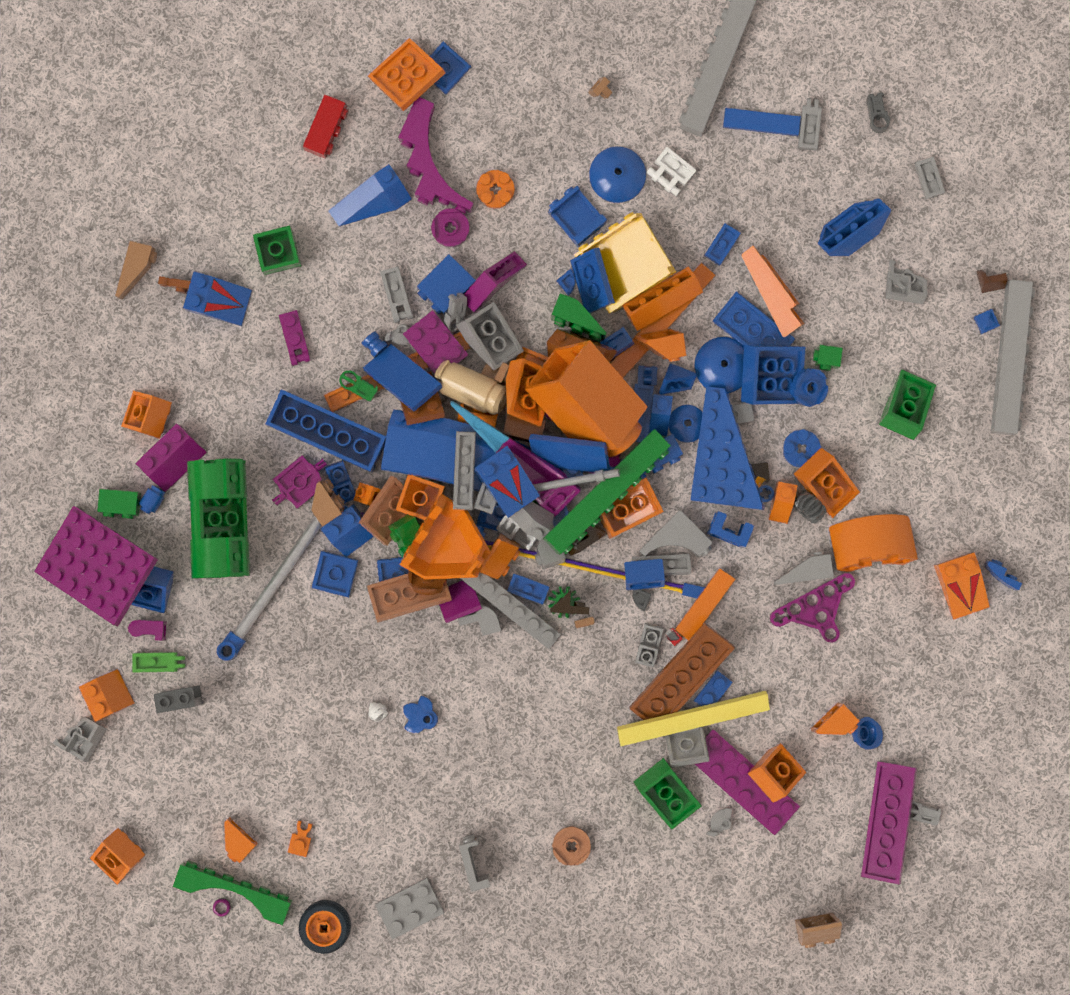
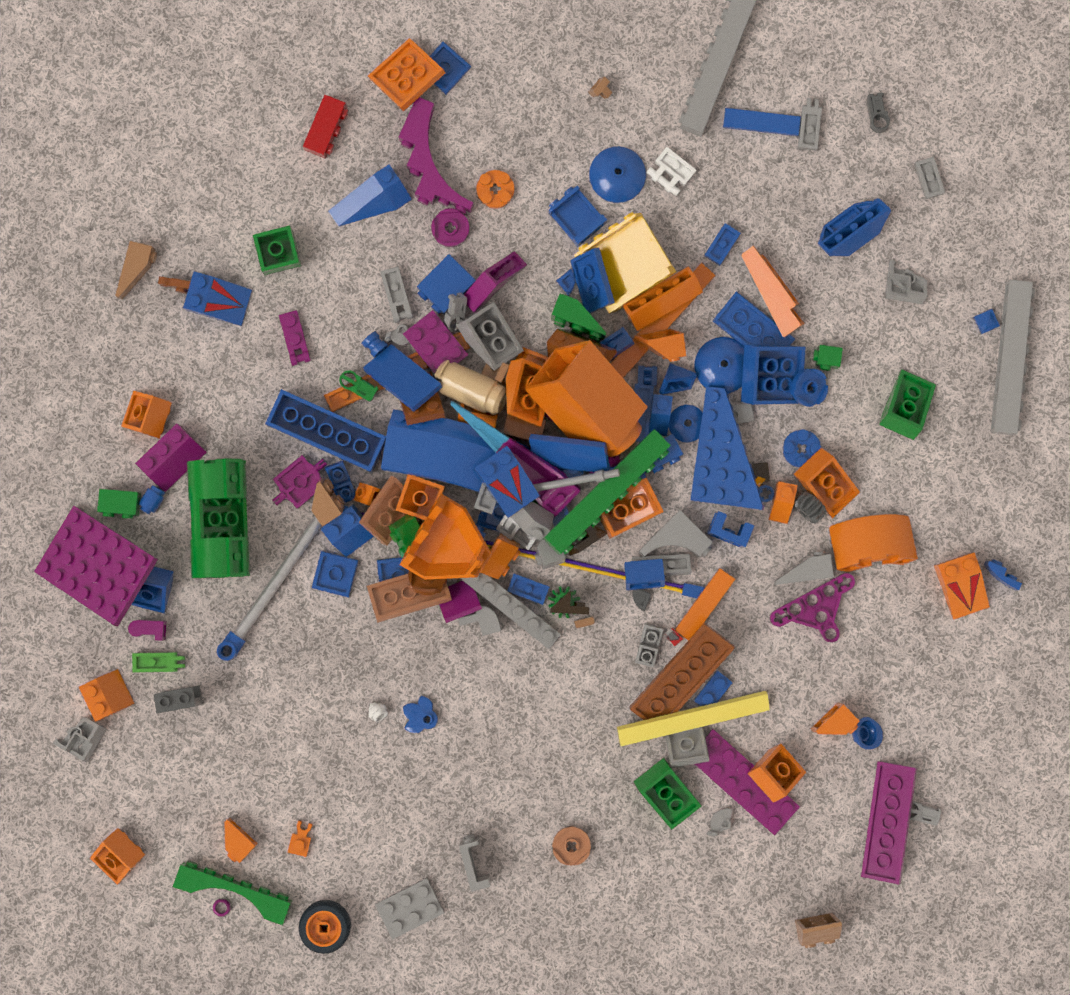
light grey tile [453,431,476,510] -> none
reddish brown tile [977,270,1008,293] -> none

